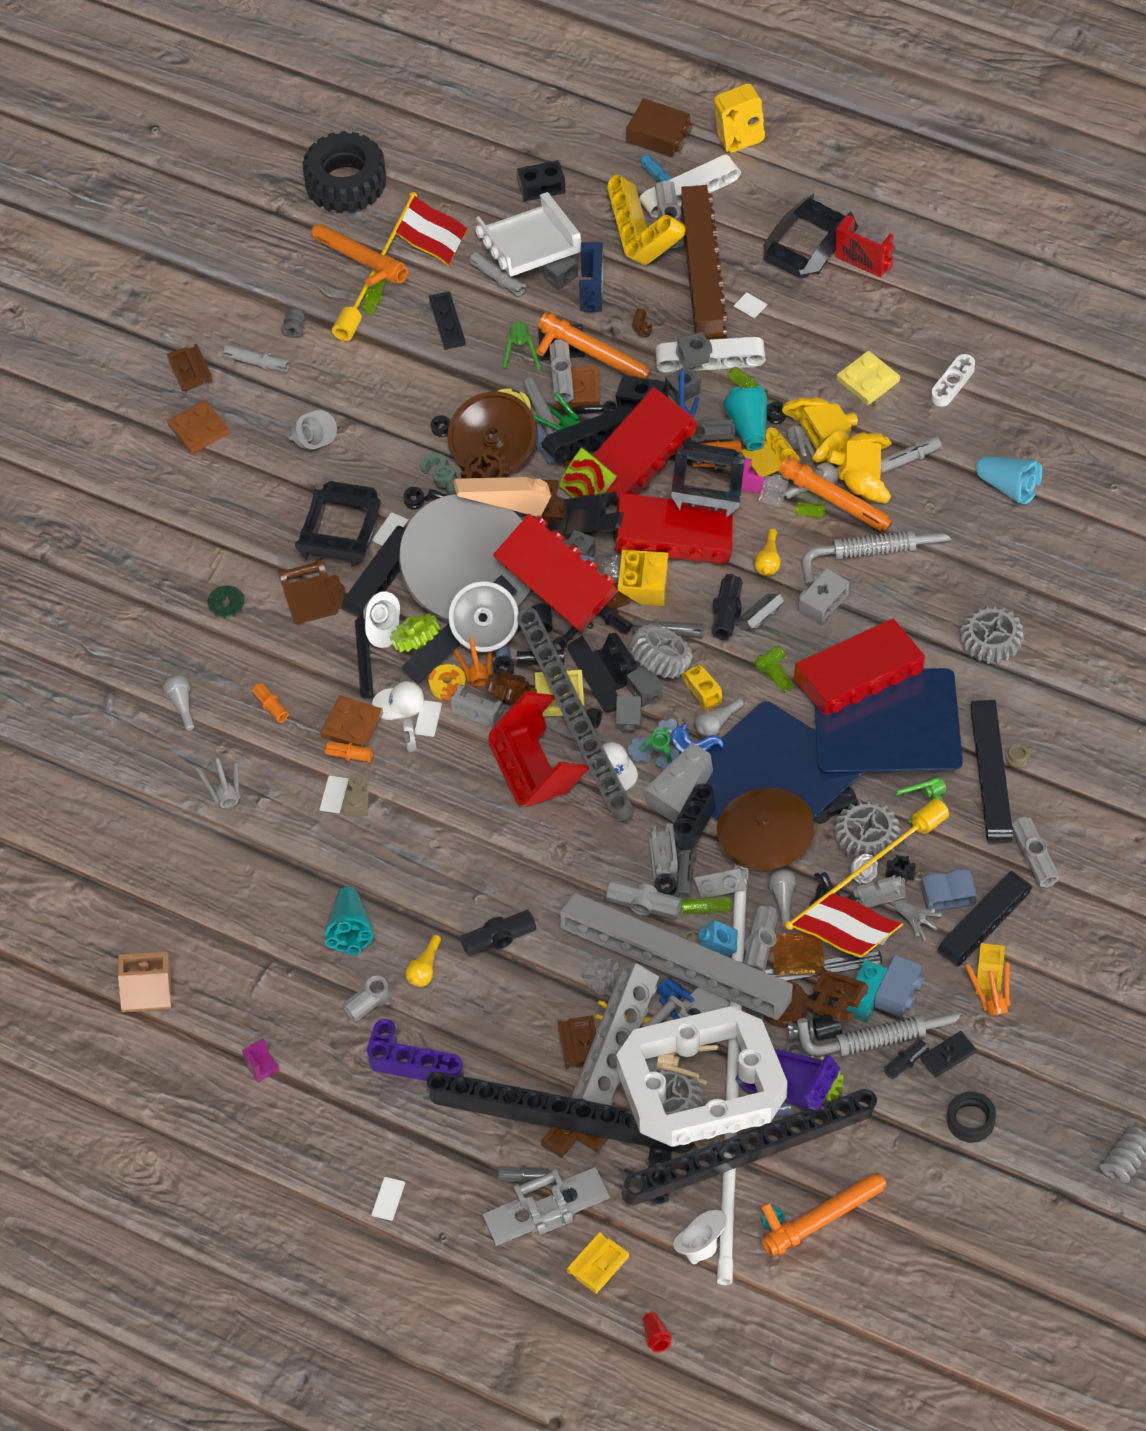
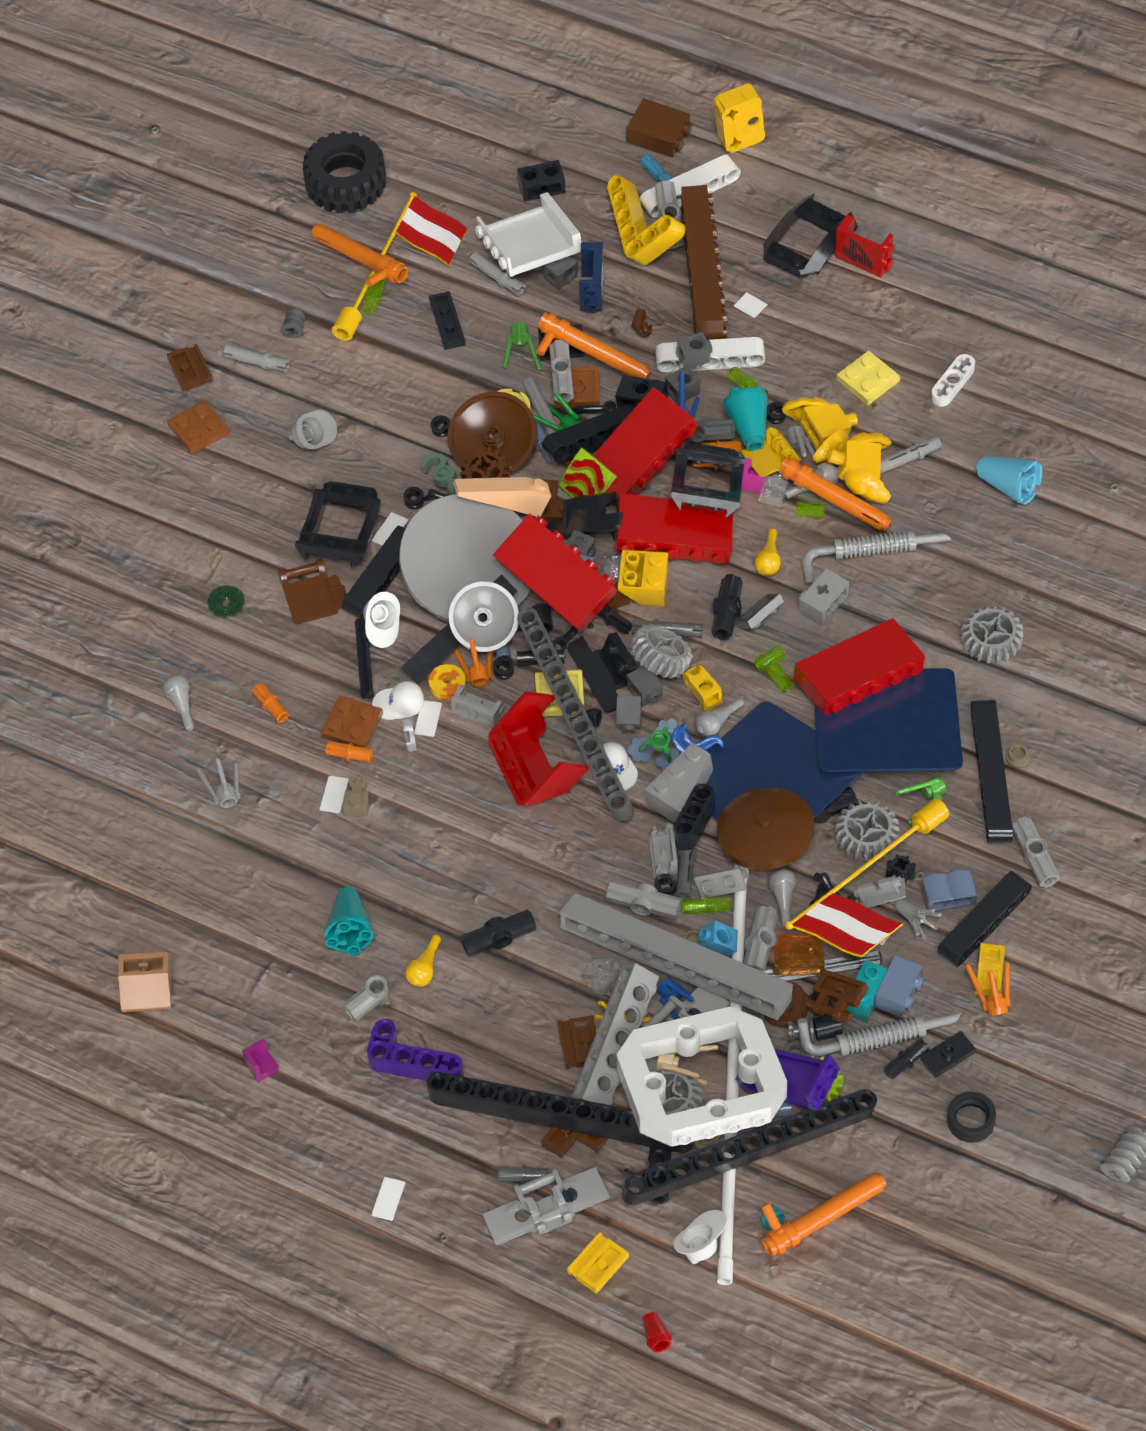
lime gear [390,613,440,652] -> none
reddish brown gear [485,672,537,704] -> none
white plate [850,854,878,884] -> none

